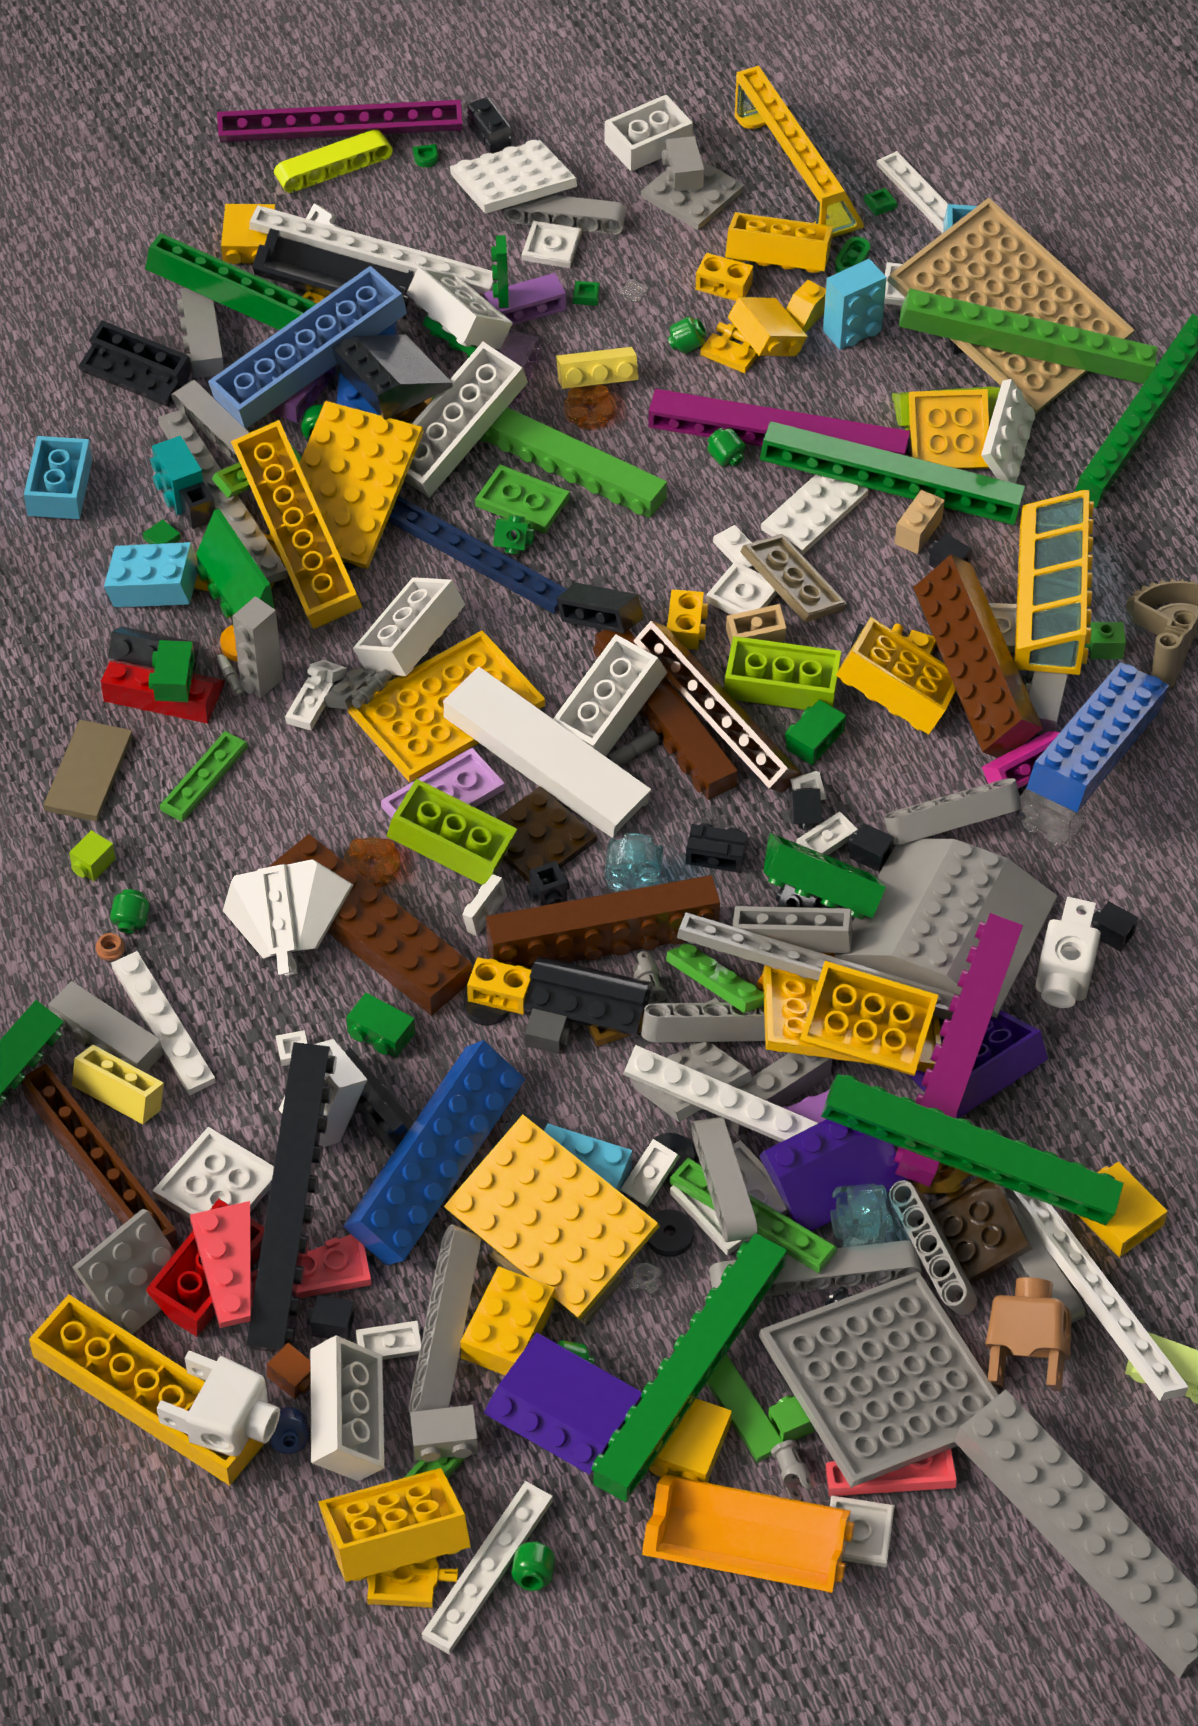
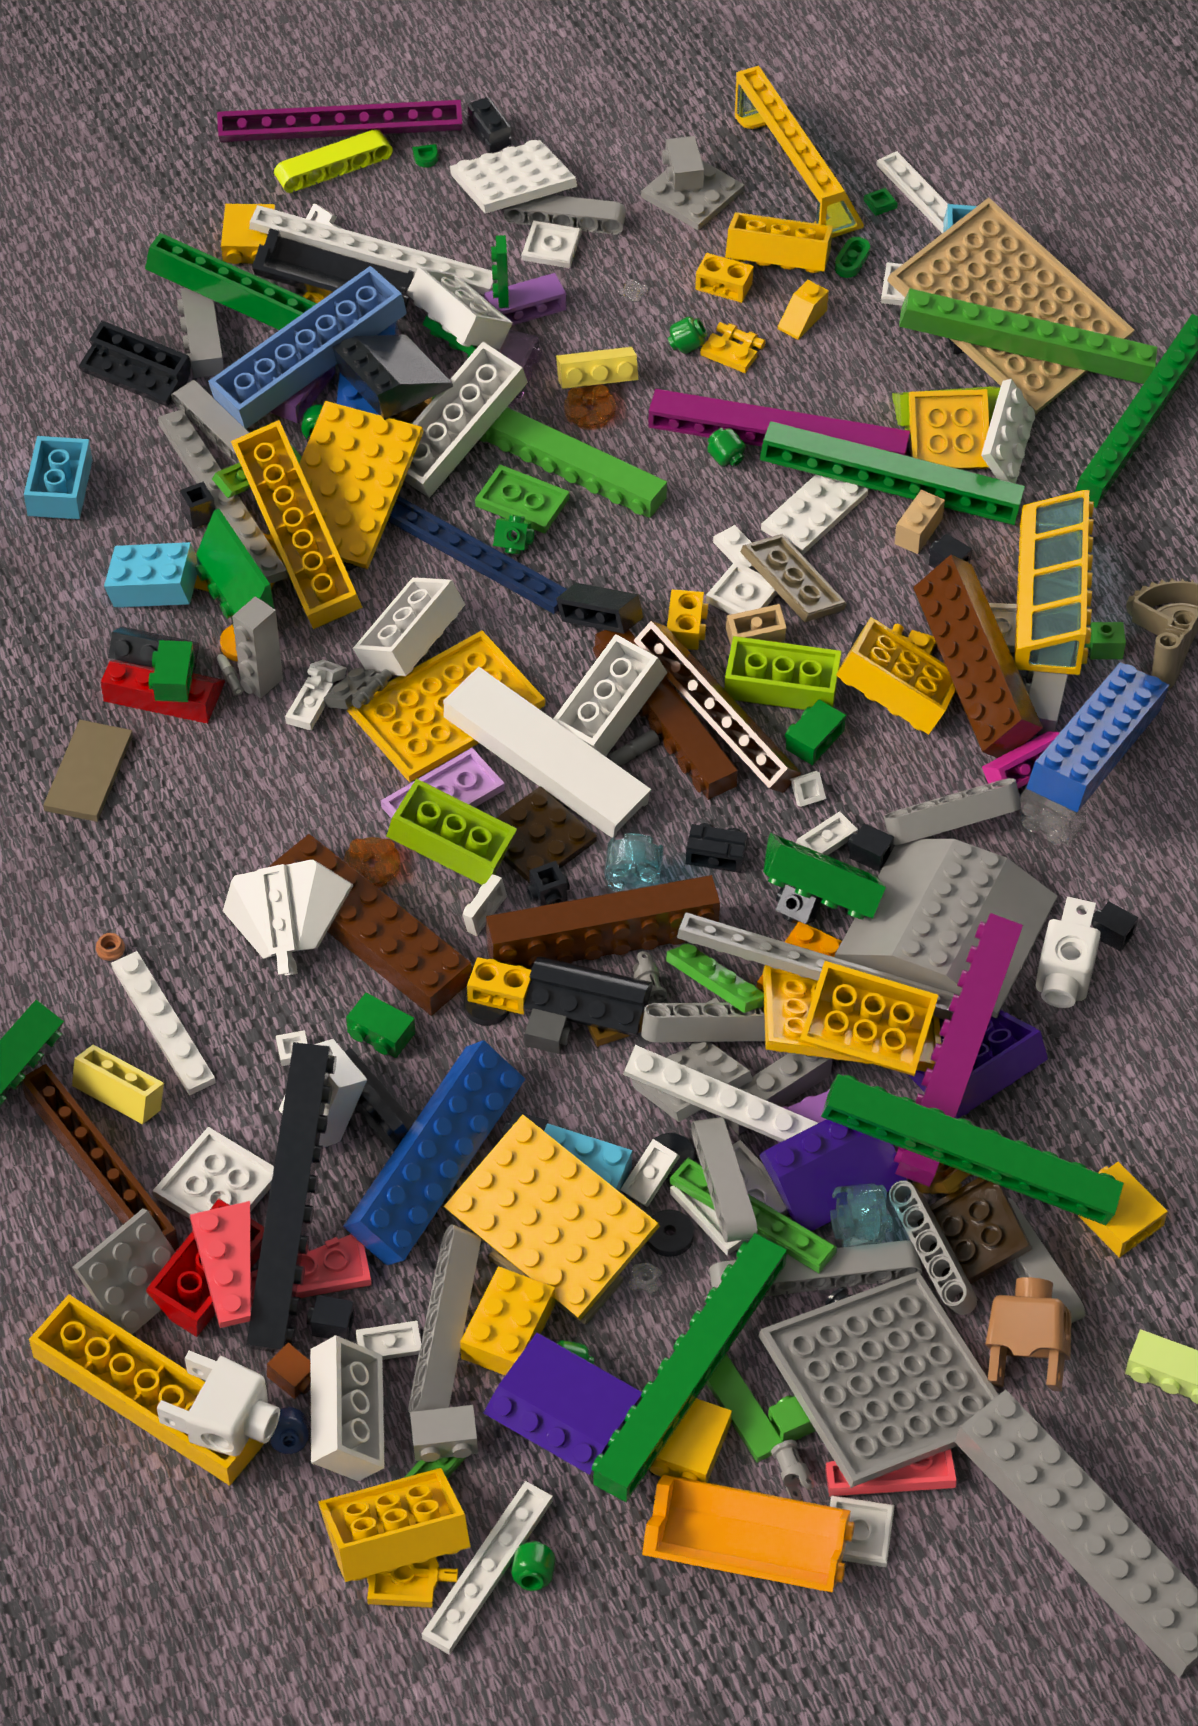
light grey brick [48,981,163,1073] -> none
lime brick [69,830,116,881] -> none
green head [110,889,150,934] -> none
green tile [143,519,181,544] -> none
teal brick [150,435,203,515] -> none
bright green tile [159,731,248,822] -> none
green tile [573,281,600,306] -> none
white brick [605,95,693,172] -> none
yellow brick [728,297,808,356] -> none
light grey brick [733,906,853,953] -> none
black brick [789,787,822,829] -> none
medium azure brick [823,259,887,350] -> none
white plate [1002,1186,1189,1401] -> none

